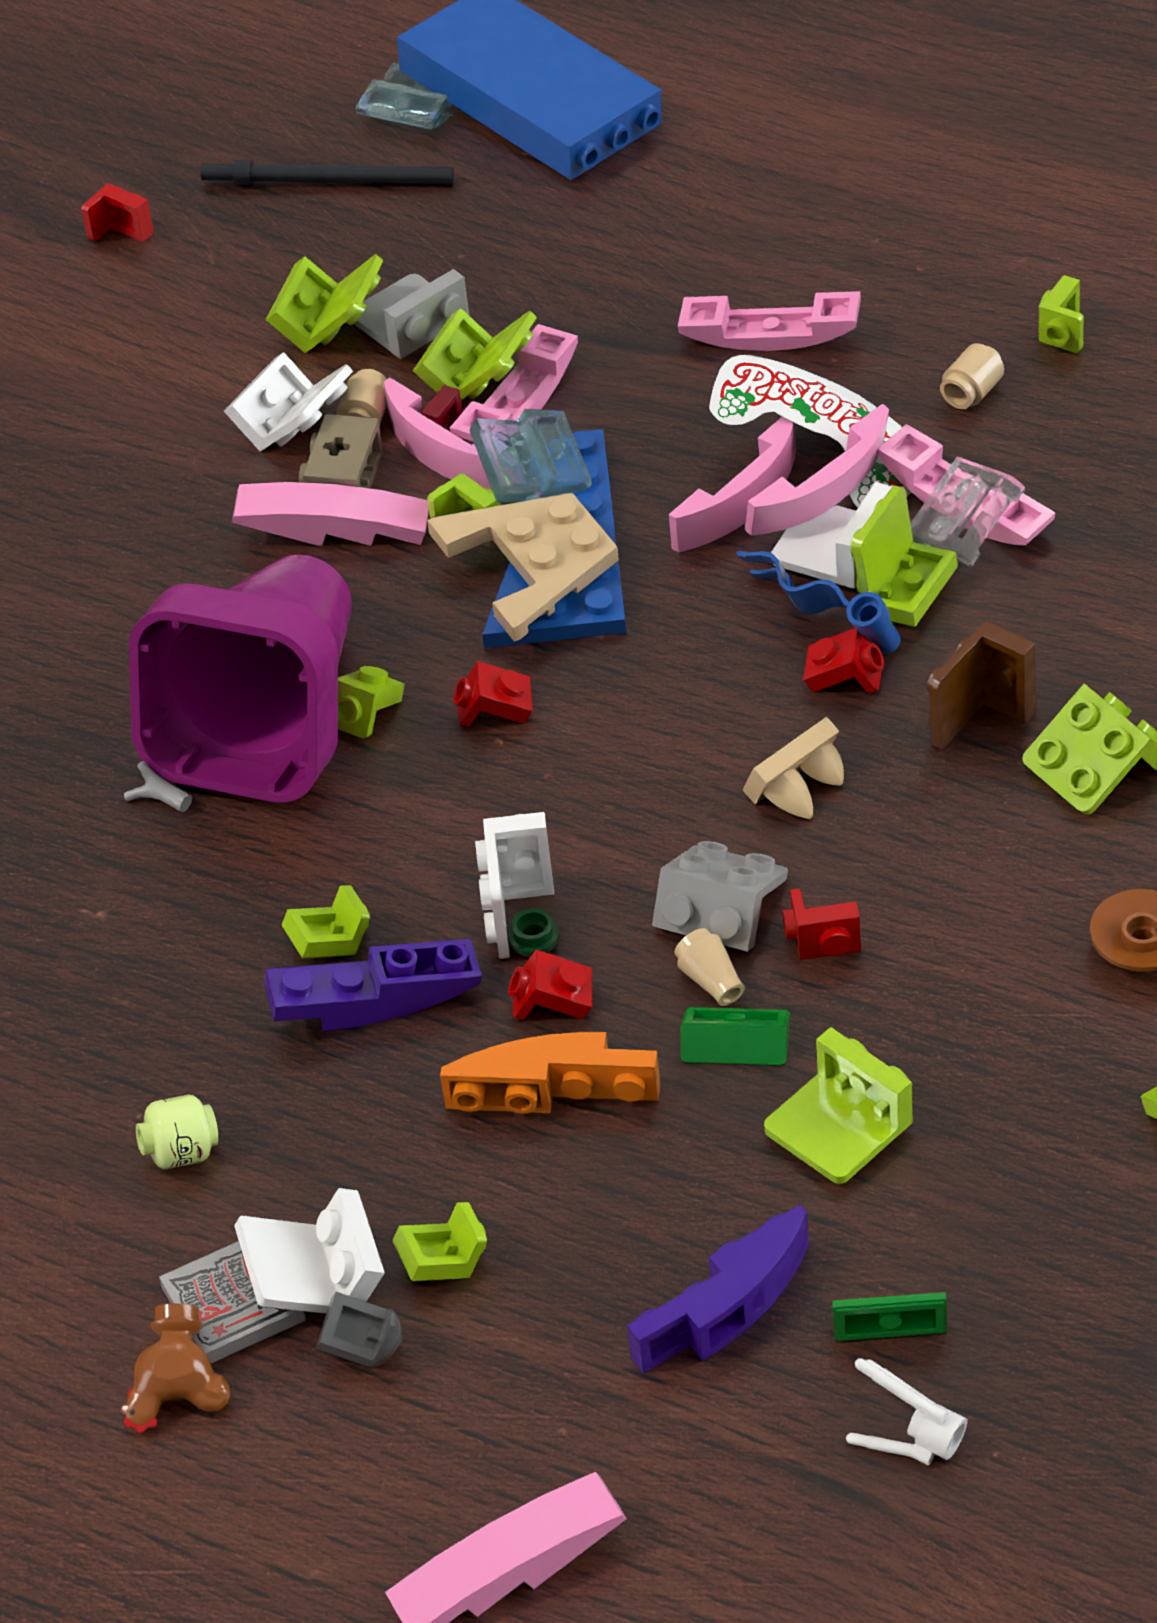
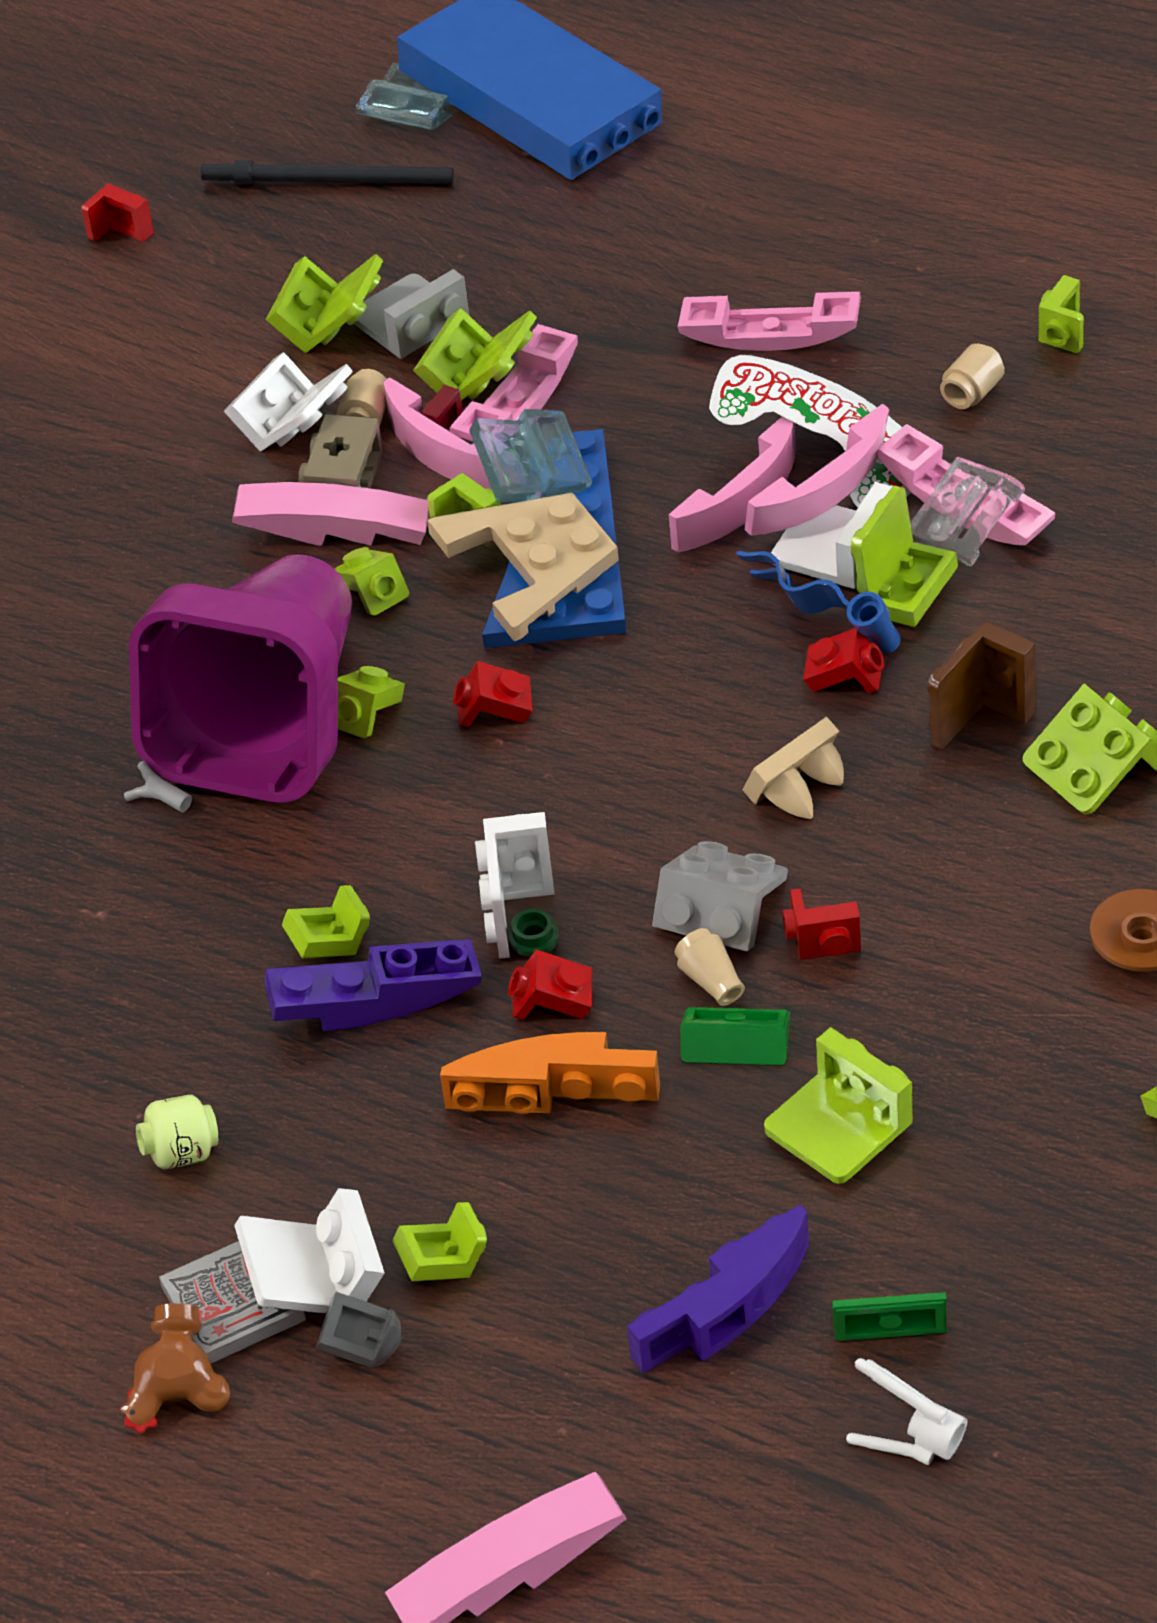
none -> lime bracket [335,547,410,616]

